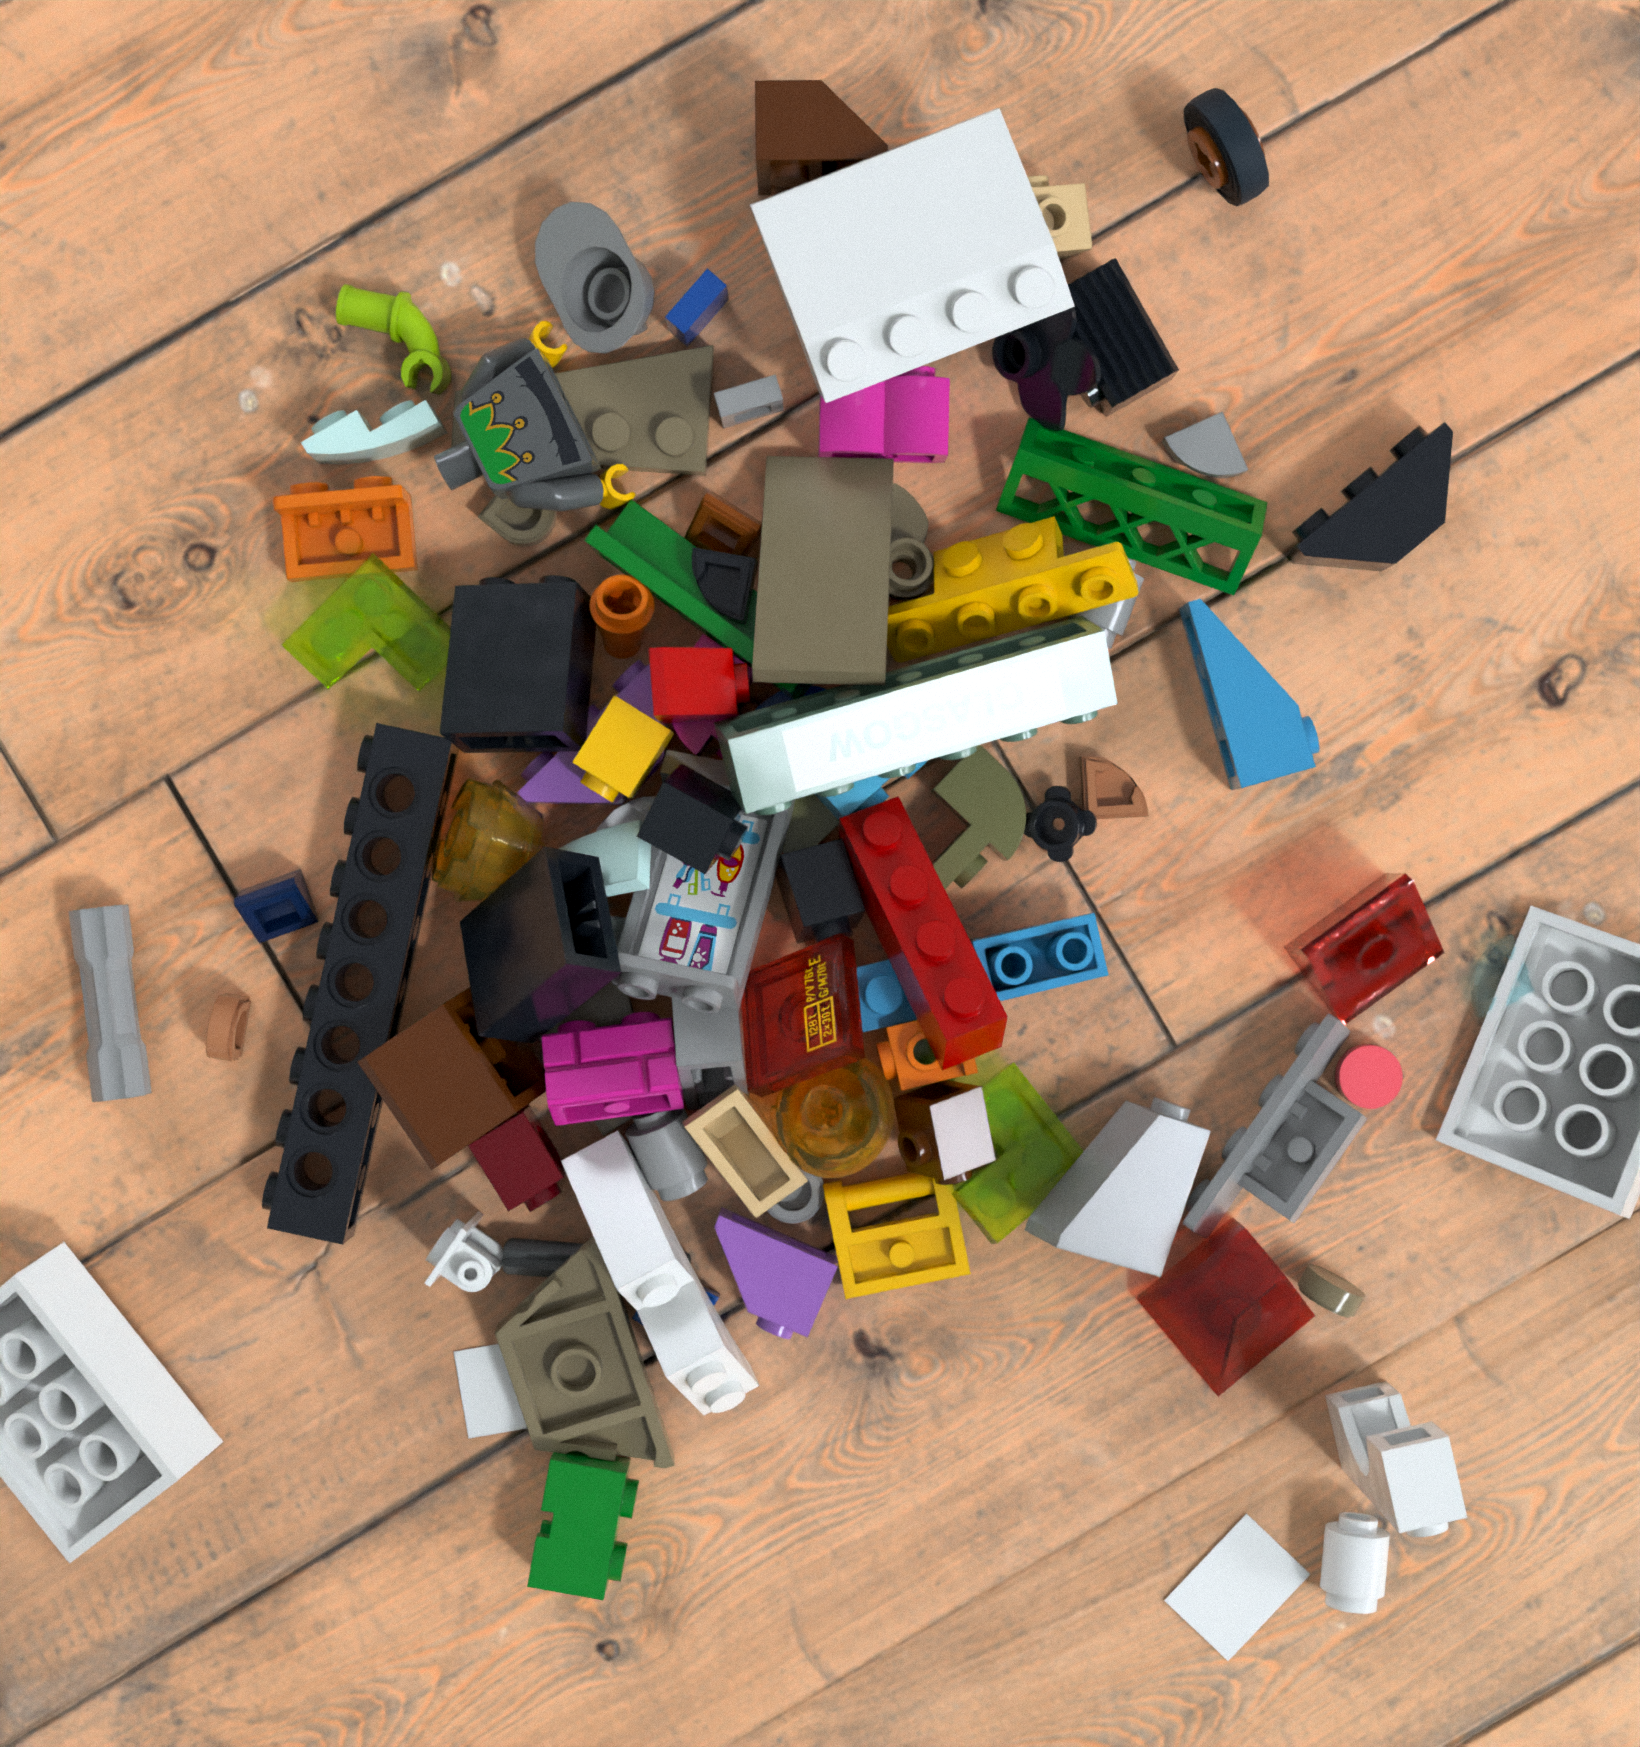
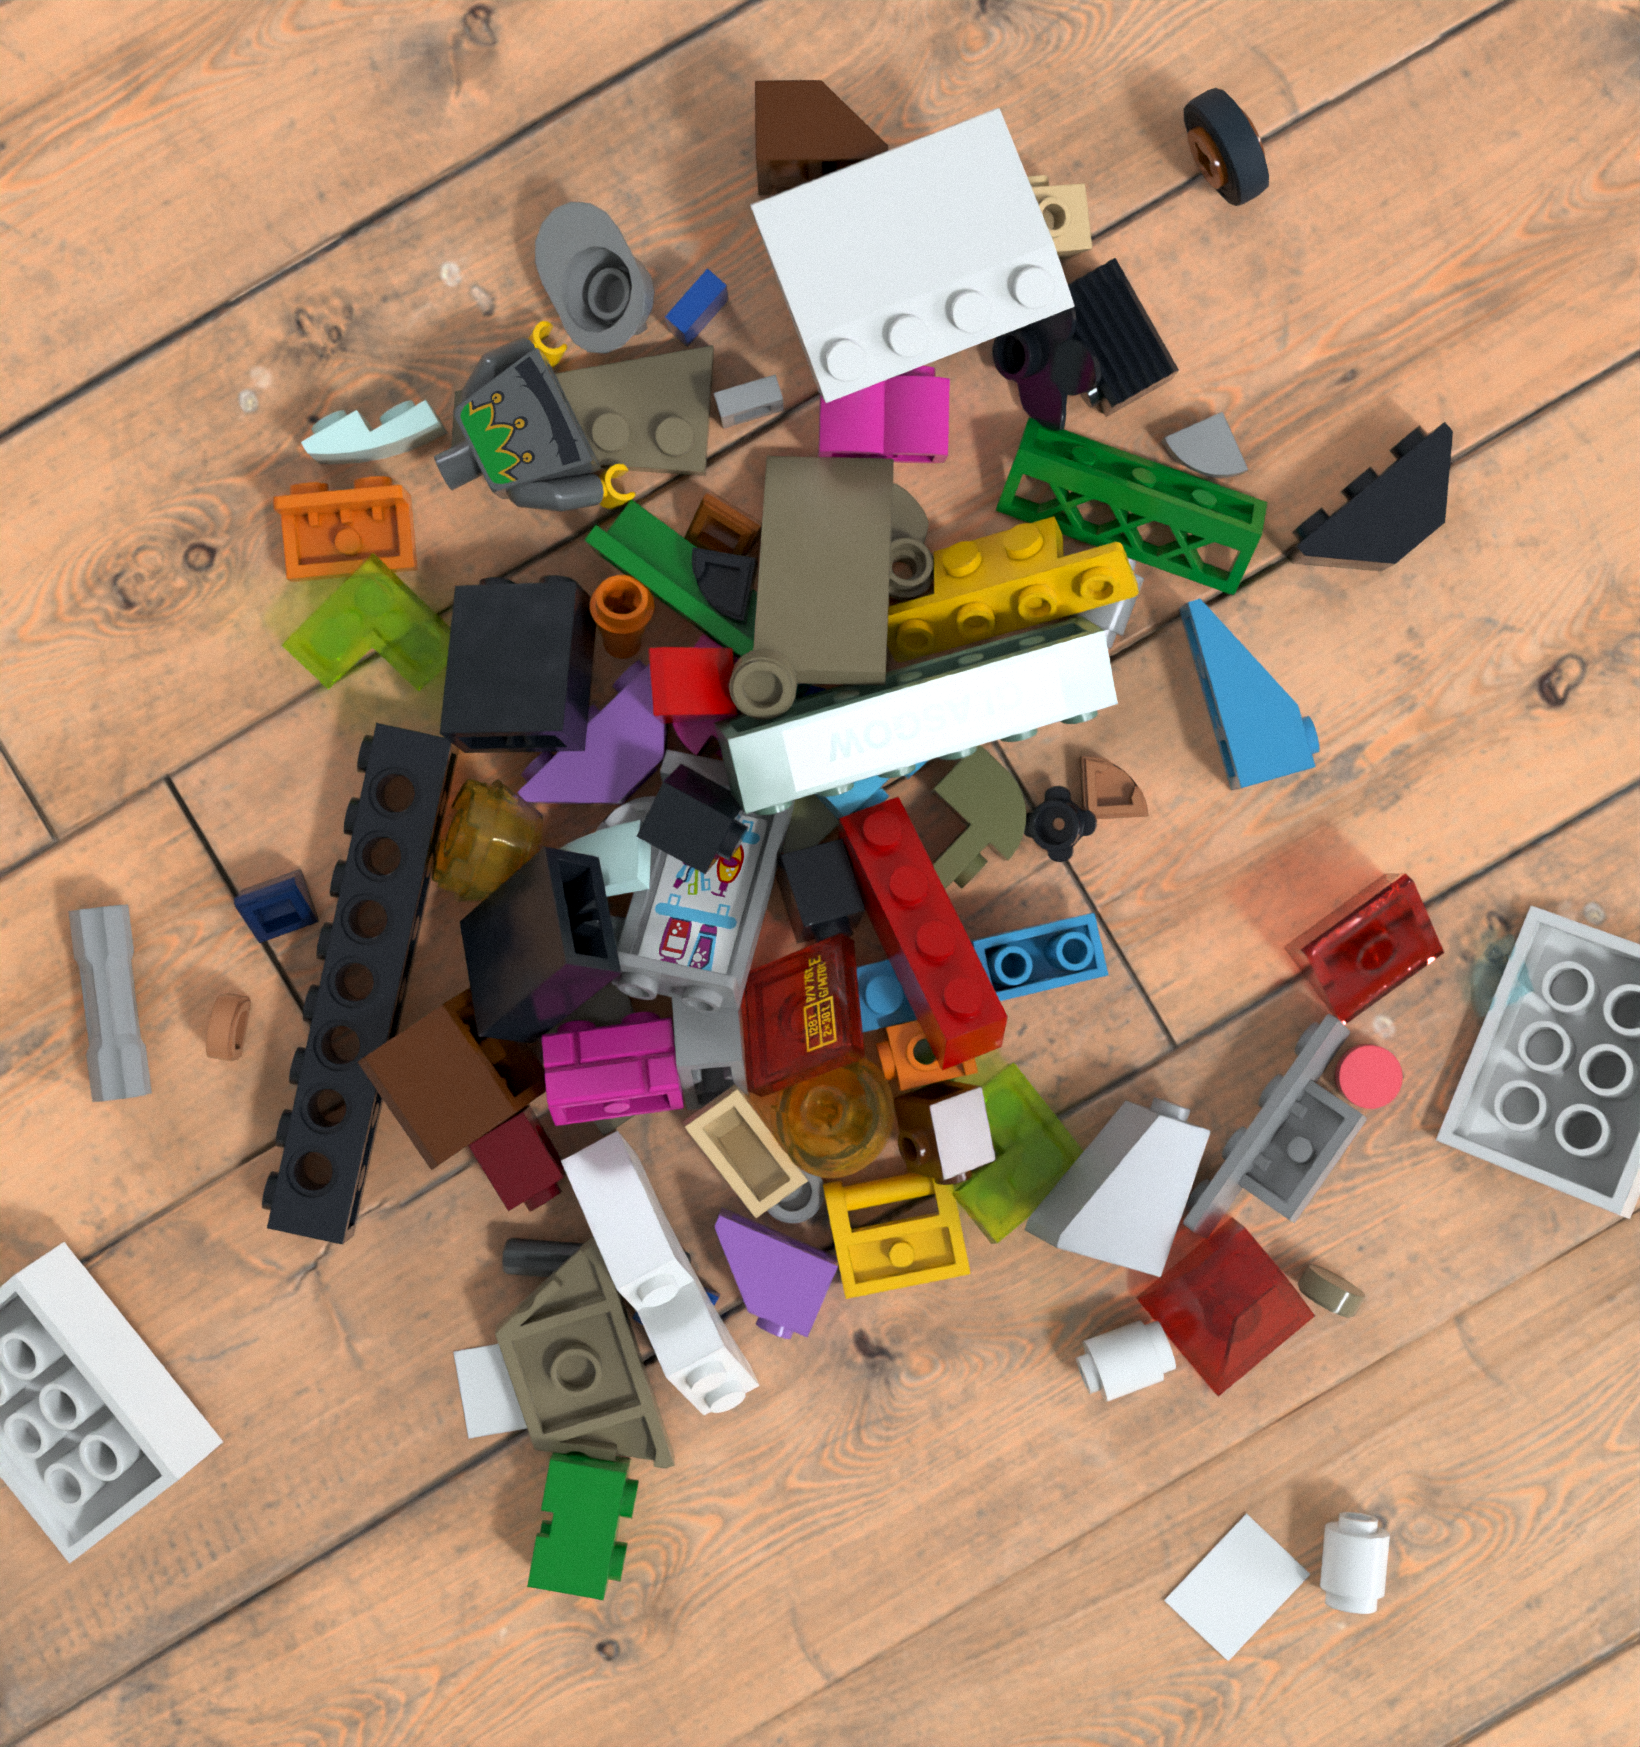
lime piece [336,284,451,395] -> none
white hinge [425,1211,503,1292] -> none
dark tan tile [478,495,557,547] -> none
yellow brick [572,695,674,803] -> none
light grey brick [625,1109,708,1201] -> none
white arch [1325,1381,1467,1537] -> none
none -> dark tan tile [729,649,798,720]
none -> white brick [1076,1320,1176,1402]

